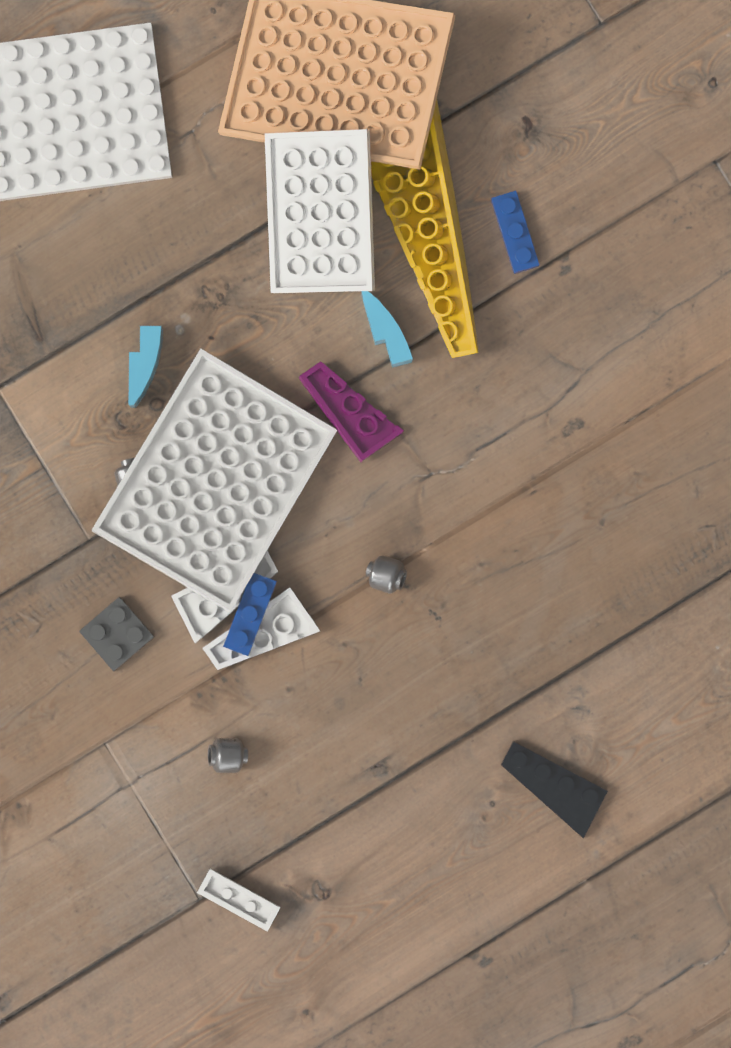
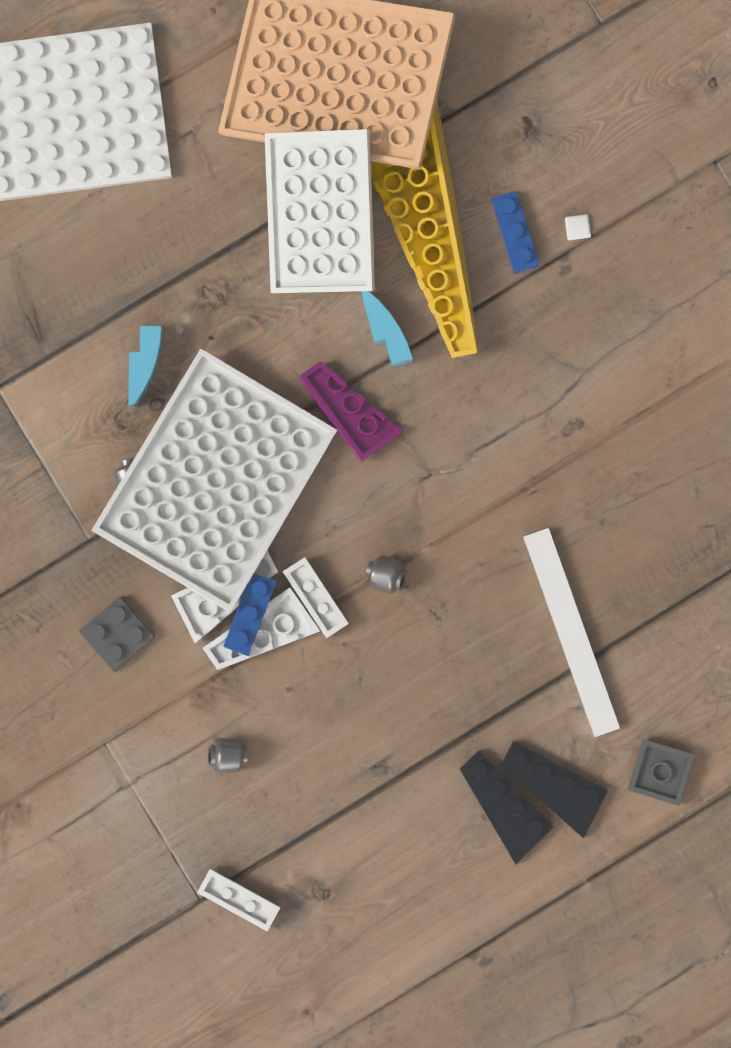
none -> white plate [283,557,349,638]
none -> black wing [460,750,553,865]
none -> white tile [523,528,620,737]
none -> white piece [565,214,591,240]
none -> dark grey plate [627,739,694,806]

